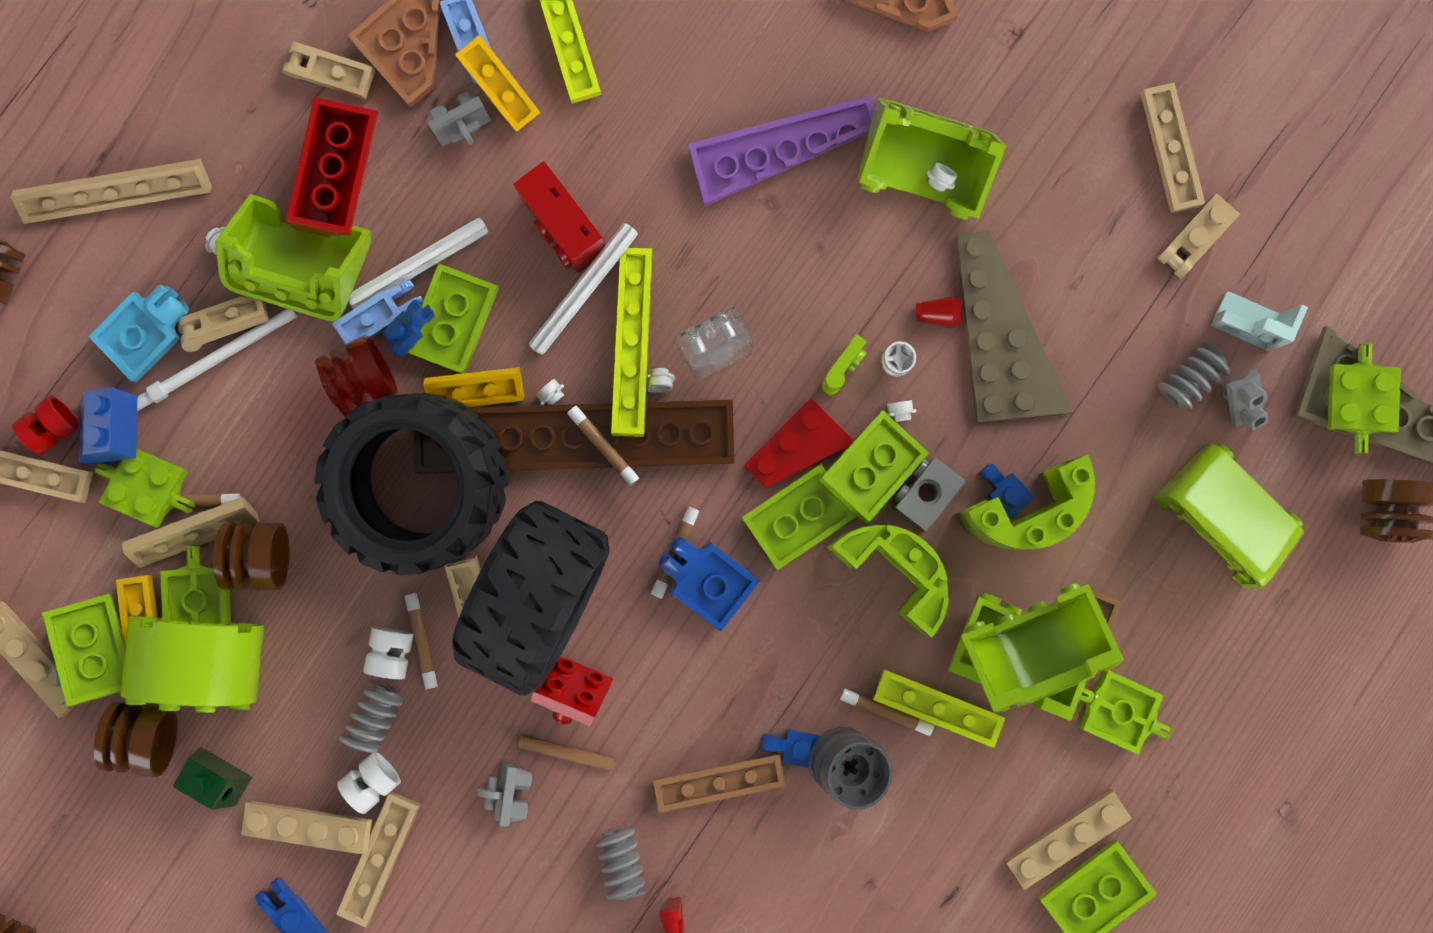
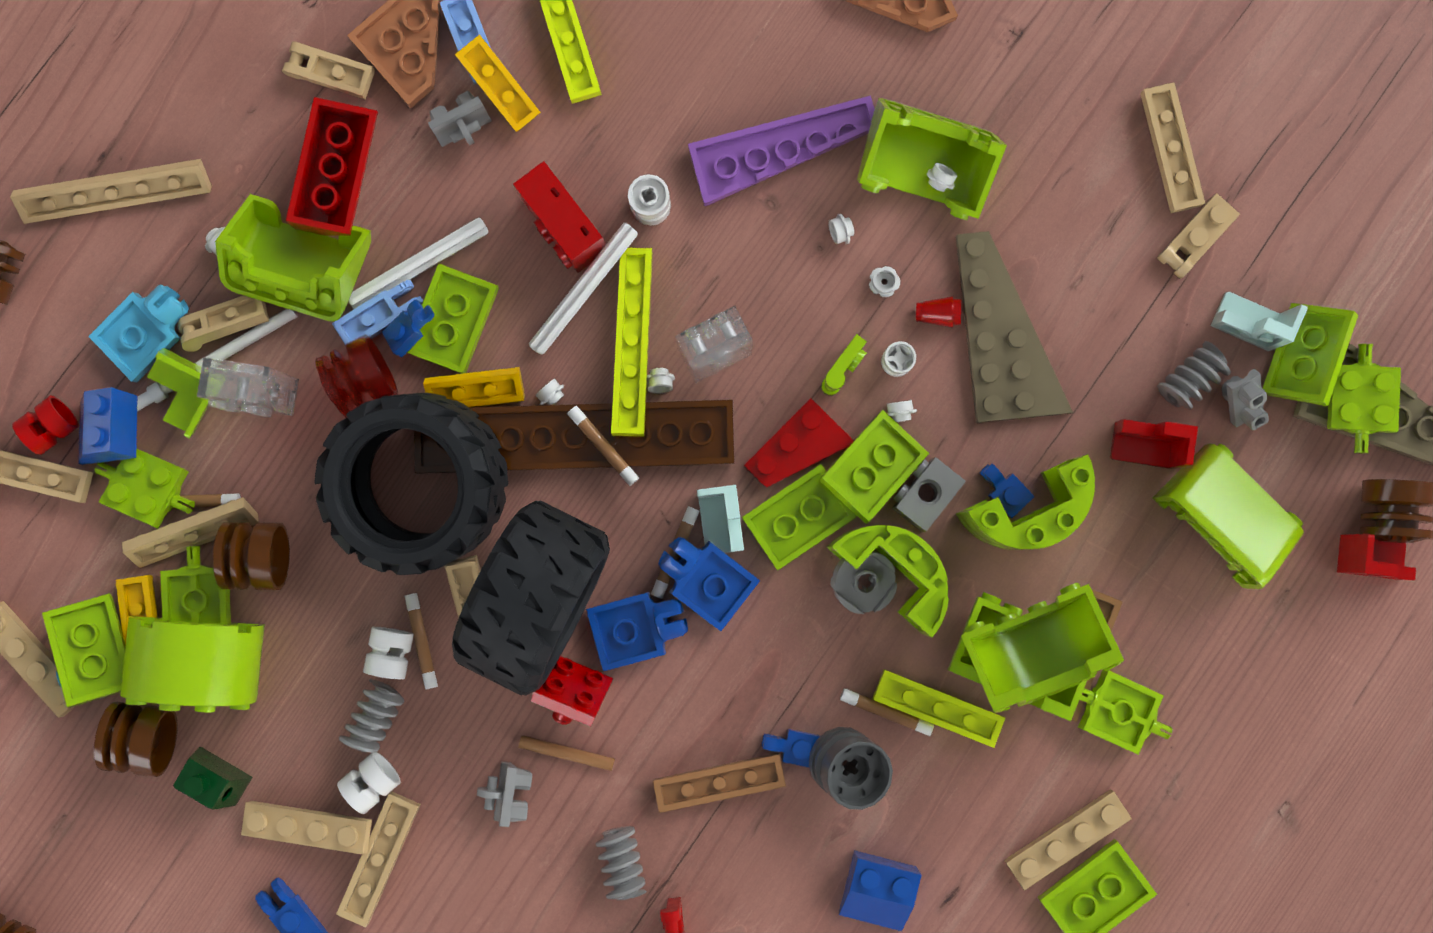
none -> lime panel [147,348,223,439]
none -> clear piece [197,357,299,418]
none -> blue plate [586,592,688,672]
none -> white wheel [628,174,671,226]
none -> light aqua panel [697,485,744,553]
none -> white plate [828,214,854,244]
none -> light grey plate [830,550,897,614]
none -> blue slope [839,850,922,931]
none -> white plate [869,266,900,297]
none -> red panel [1110,419,1198,469]
none -> lime plate [1262,303,1358,406]
none -> red panel [1337,534,1416,581]

